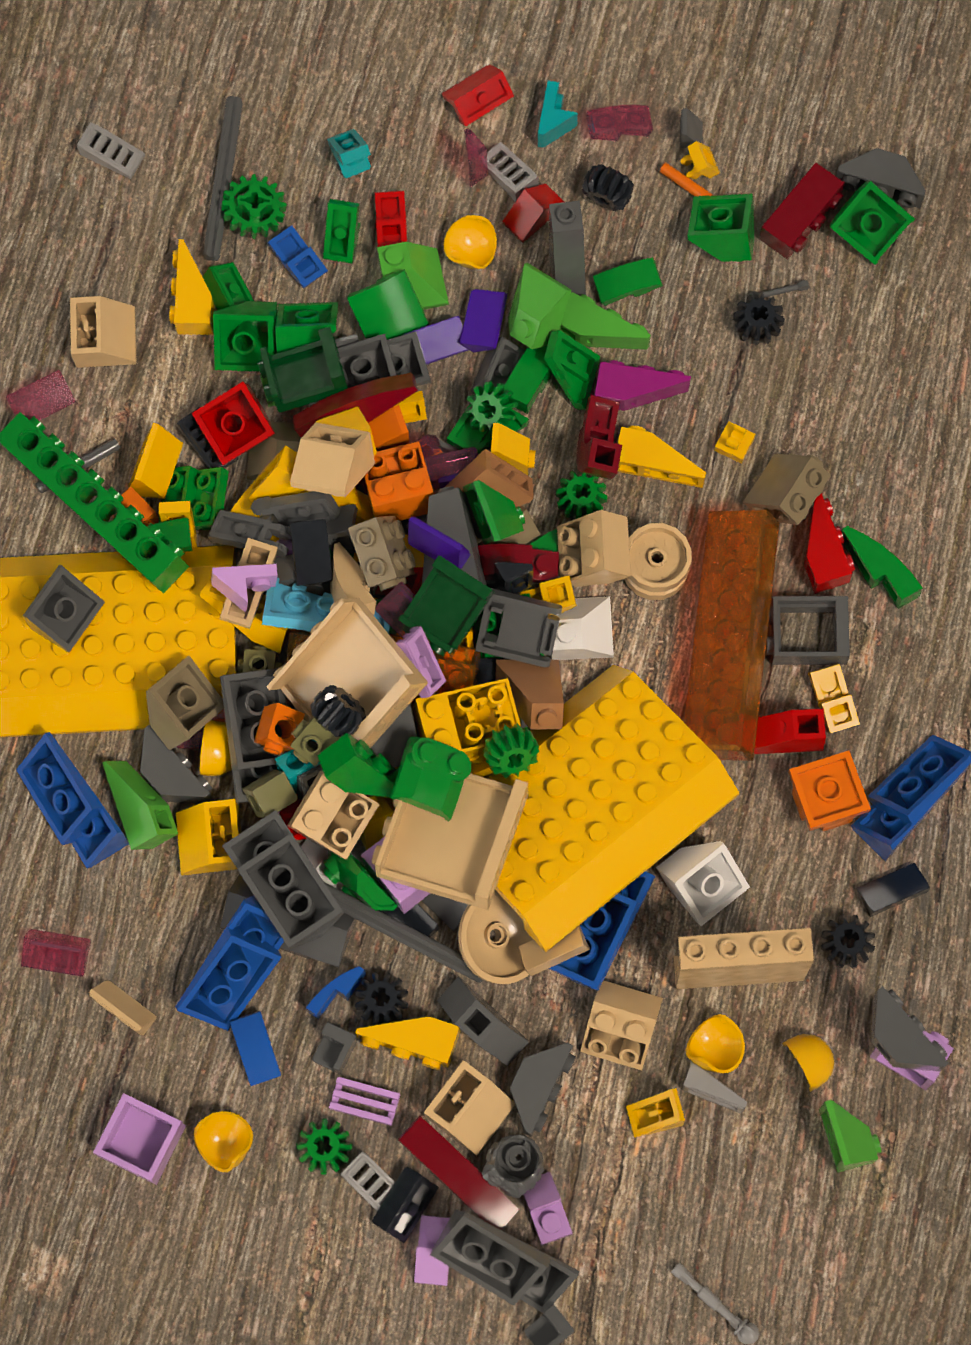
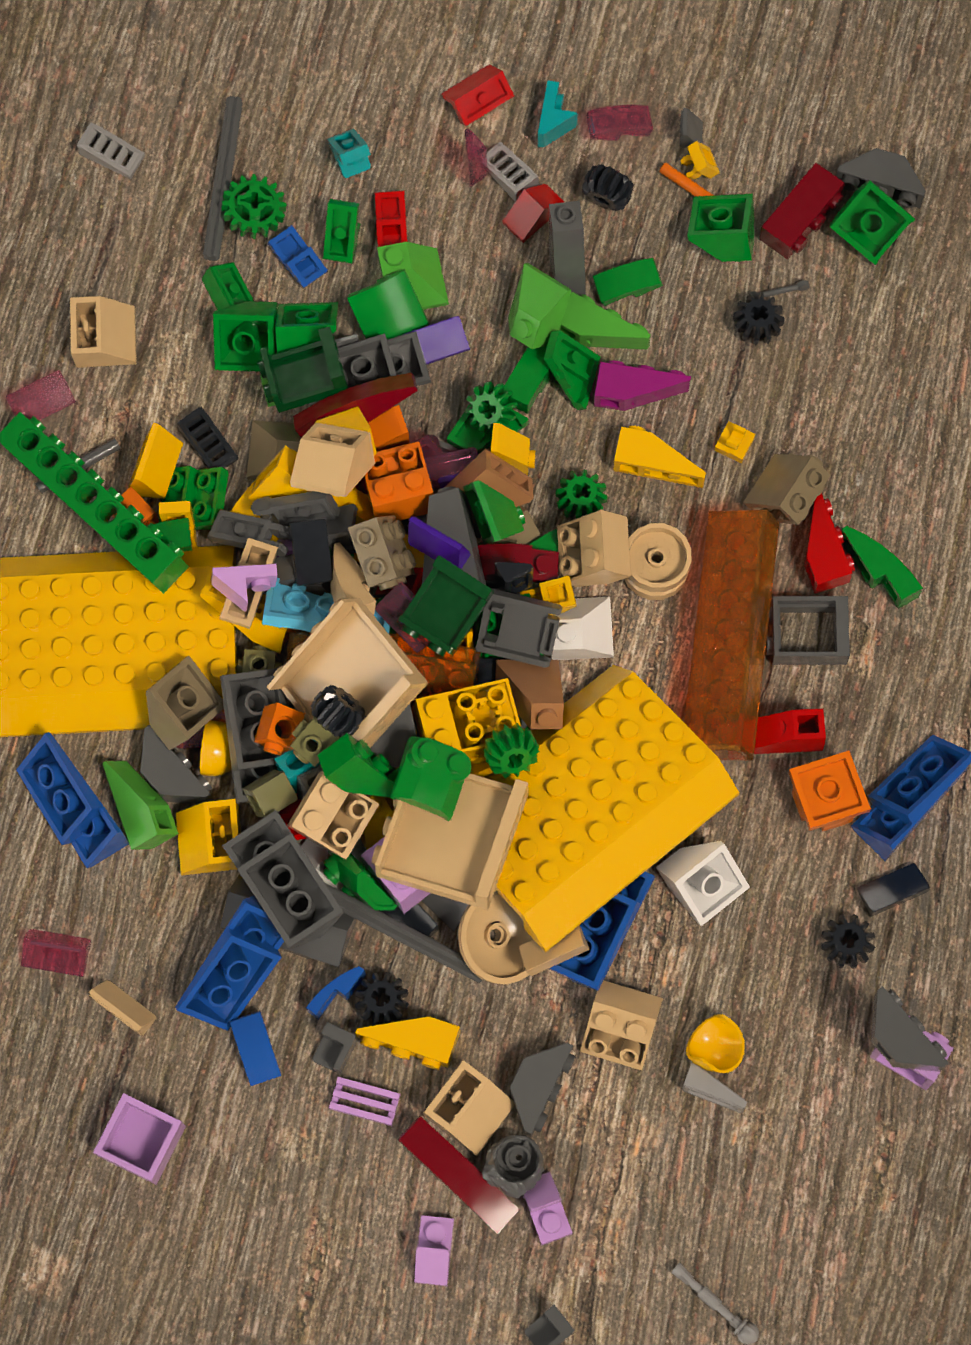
dark grey slope [23,565,105,652] -> none
yellow slope [169,239,215,335] -> none
red slope [191,381,275,466] -> none
yellow helmet [194,1111,253,1172] -> none
green gear [296,1118,352,1175] -> none
light grey slope [340,1151,395,1211] -> none
black slope [372,1167,439,1243] -> none
yellow tile [395,391,427,423] -> none
lavender tile [396,626,446,698] -> none
dark grey slope [430,1209,580,1313] -> none
dark grey slope [437,976,530,1066] -> none
yellow helmet [444,215,497,269] -> none
dark purple slope [460,289,508,353] -> none
dark grey slope [471,336,526,393] -> none
dark red arch [576,395,622,480] -> none
yellow slope [626,1088,685,1138] -> none
tan panel [673,928,814,989] -> none
yellow helmet [782,1034,834,1091] -> none
yellow slope [808,663,860,734] -> none
bright green slope [819,1100,881,1173] -> none

